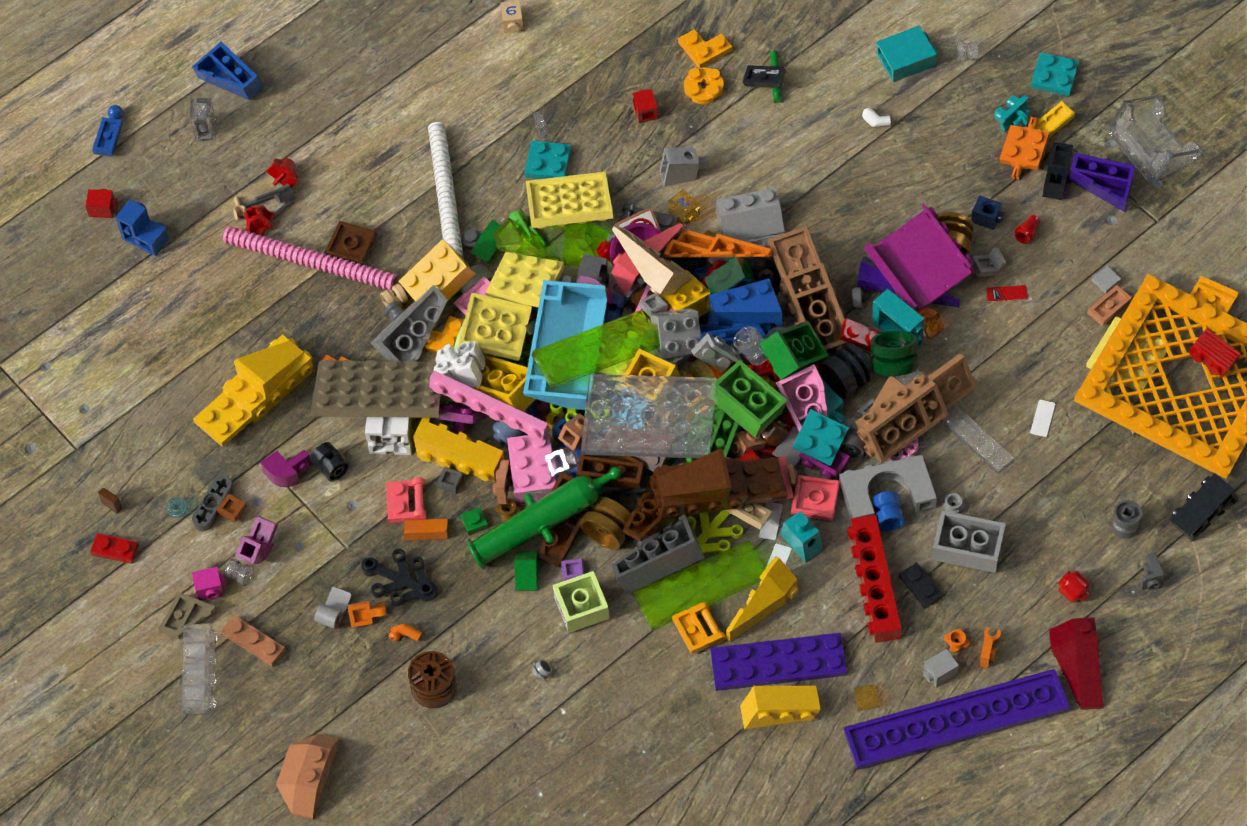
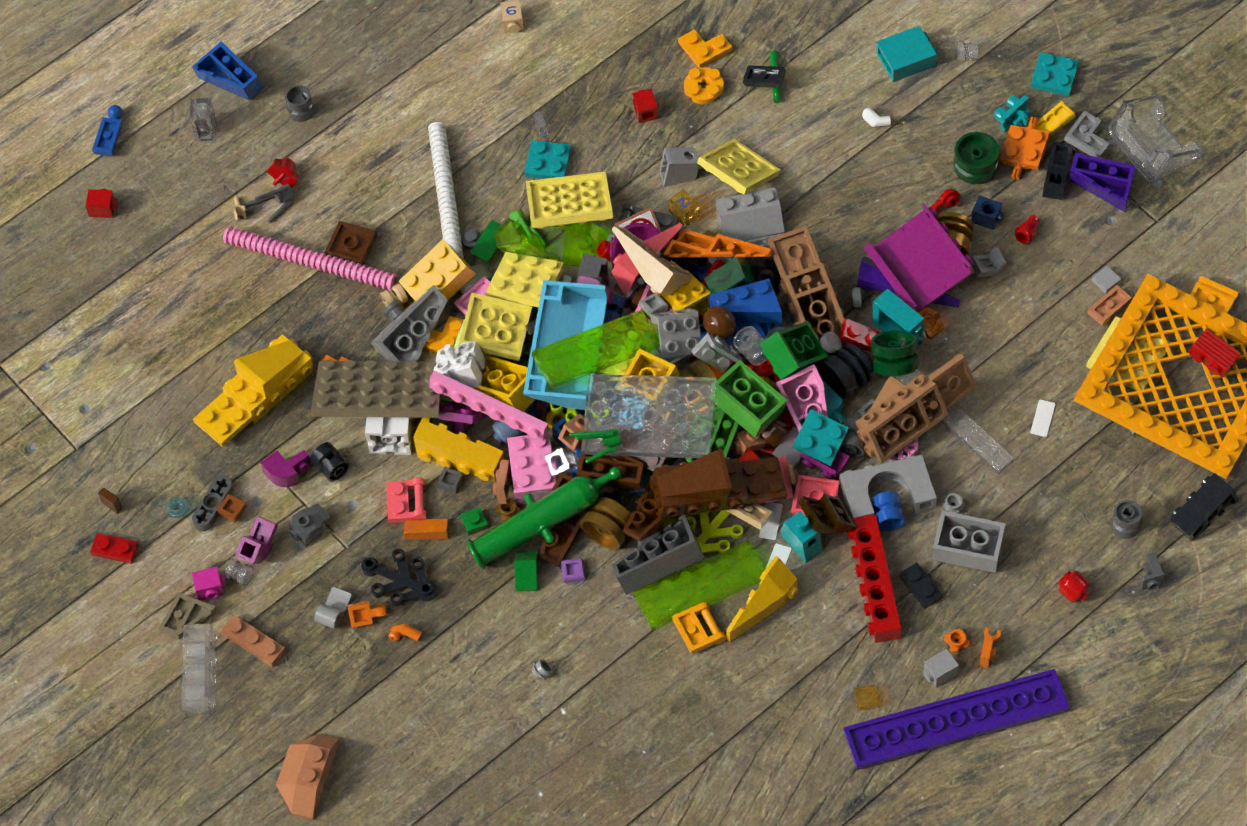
blue brick [116,200,169,256] -> none
red piece [244,205,276,236] -> none
reddish brown wheel [408,651,457,709] -> none
yellowish green brick [553,571,610,633] -> none
dark purple plate [710,633,847,691] -> none
yellow wedge [740,686,821,730] -> none
red sticker [986,285,1027,302] -> none
dark red wedge [1049,617,1103,710] -> none
none -> dark grey wheel [285,85,314,122]
none -> dark grey hand [288,503,331,547]
none -> green plant [569,428,621,463]
none -> light yellow plate [697,139,781,194]
none -> reddish brown hair [702,305,737,340]
none -> dark brown slope [798,494,856,533]
none -> light grey tile [820,332,841,353]
none -> red plate [928,189,961,212]
none -> dark green wheel [953,132,999,184]
none -> light grey plate [1064,110,1110,158]

